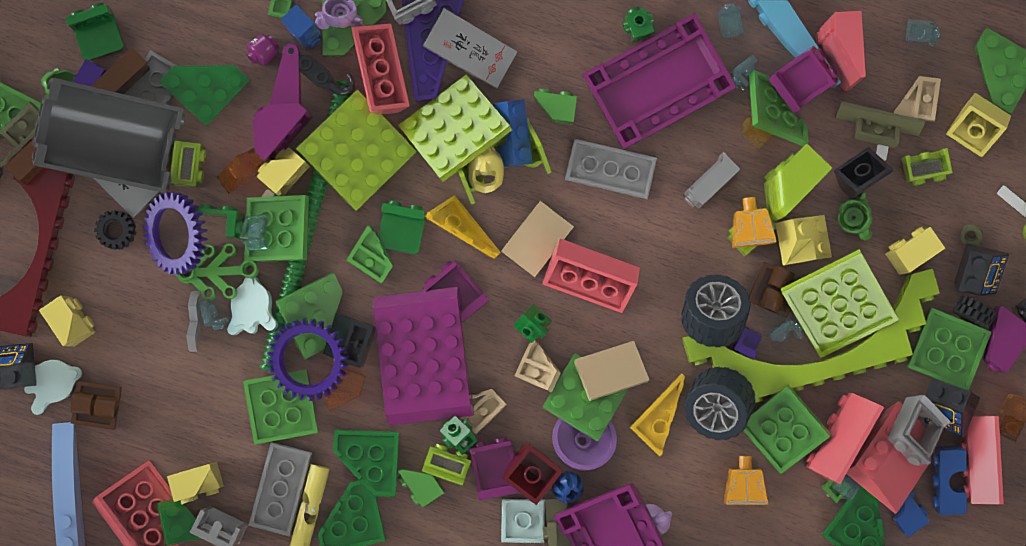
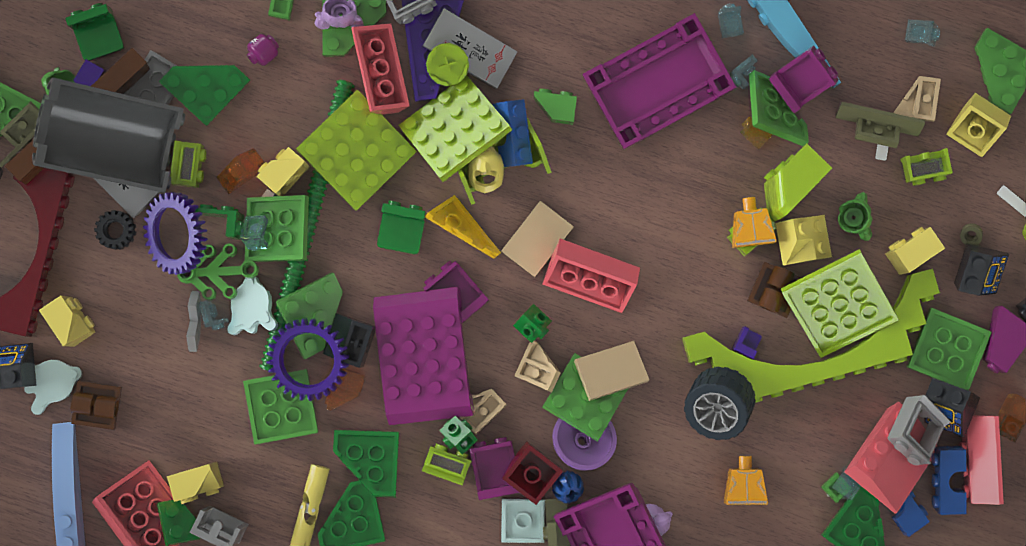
light grey tile [248,442,313,537] -> none
magenta slope [252,44,355,163] -> none
blue arch [281,4,322,50] -> none
bright green wing [346,225,394,284] -> none
bright green slope [398,468,445,508] -> none
light grey tile [564,139,657,200] -> none
green brick [622,7,655,42] -> none
yellow wing [629,373,685,456] -> none
black wheel [681,274,751,347] -> none
light grey window [684,152,740,209] -> none
bright green plate [743,384,831,474] -> none
clear light blue bracket [767,319,803,342] -> none
coral slope [805,393,884,484] -> none
coral slope [816,11,866,92] -> none
black slope [833,147,894,198] -> none
black tyre [953,295,997,329] -> none
none -> lime tile [426,43,469,86]

